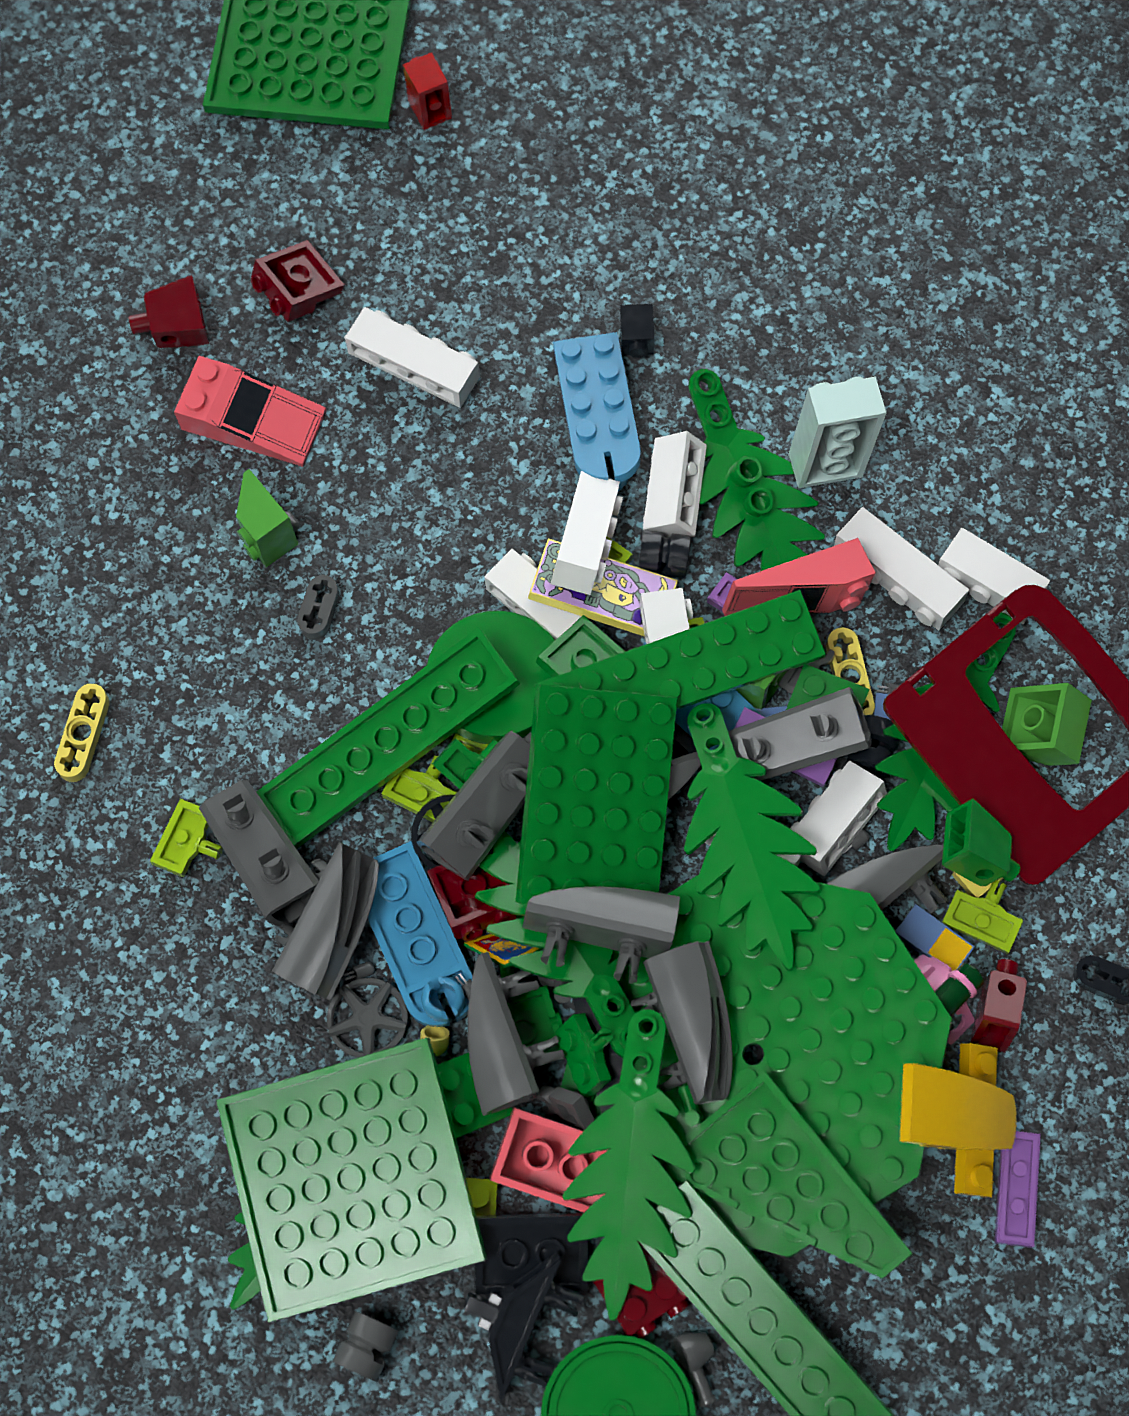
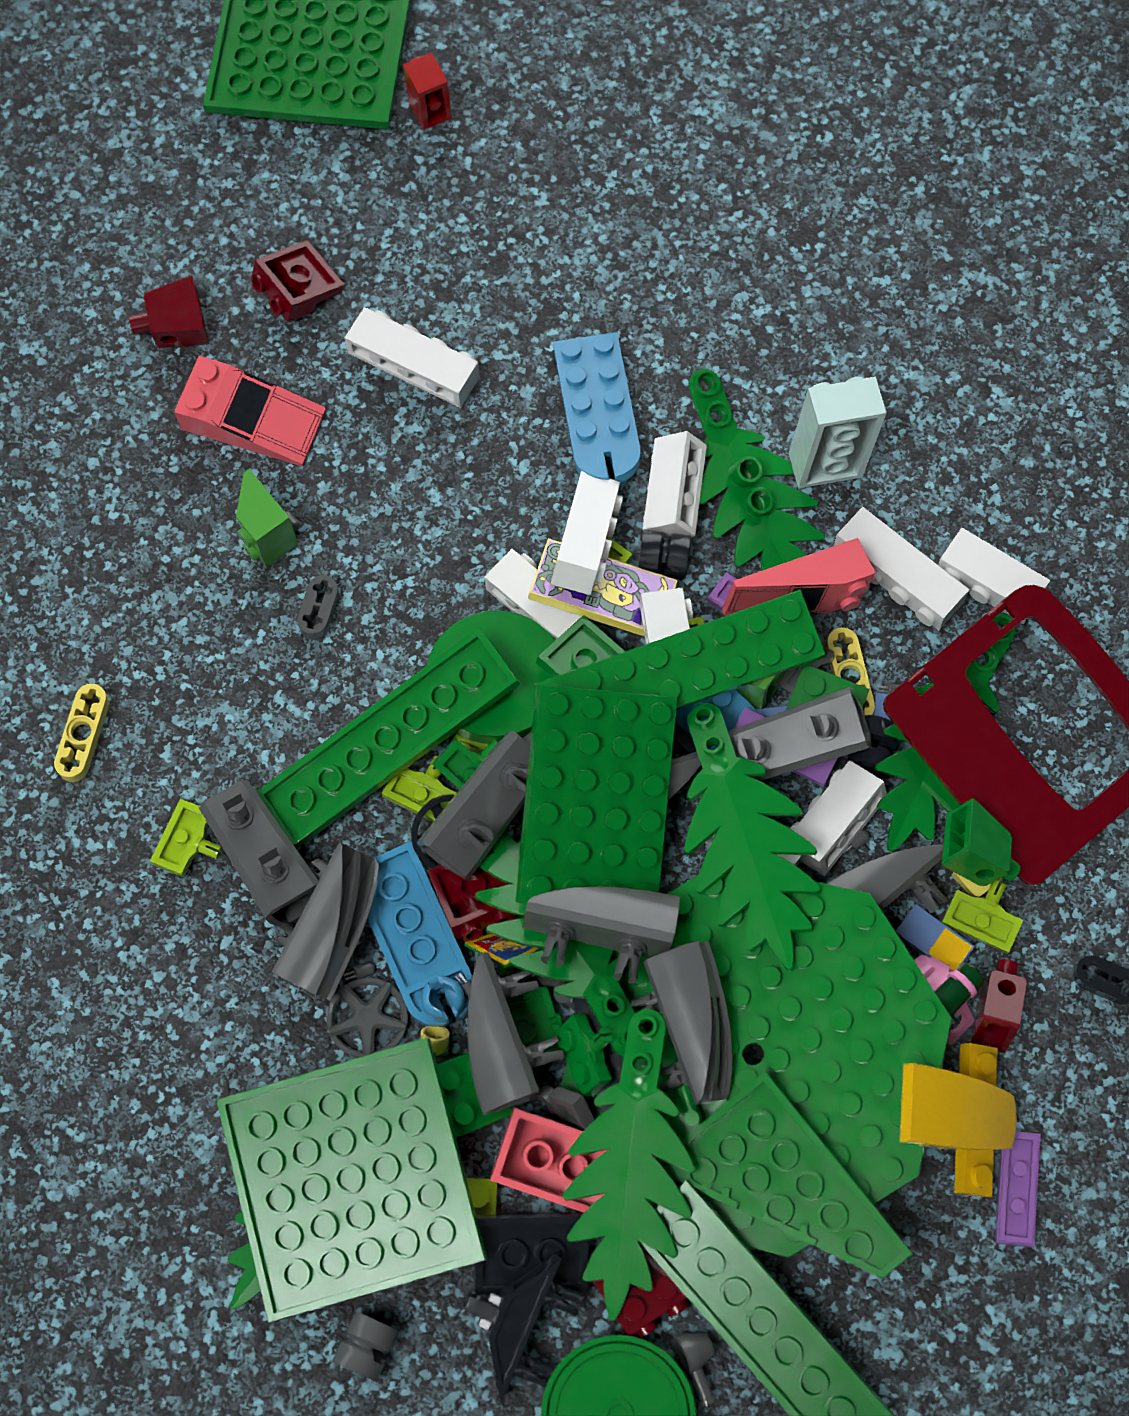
black brick [620,304,655,358] -> none
bright green slope [1002,683,1092,766] -> none

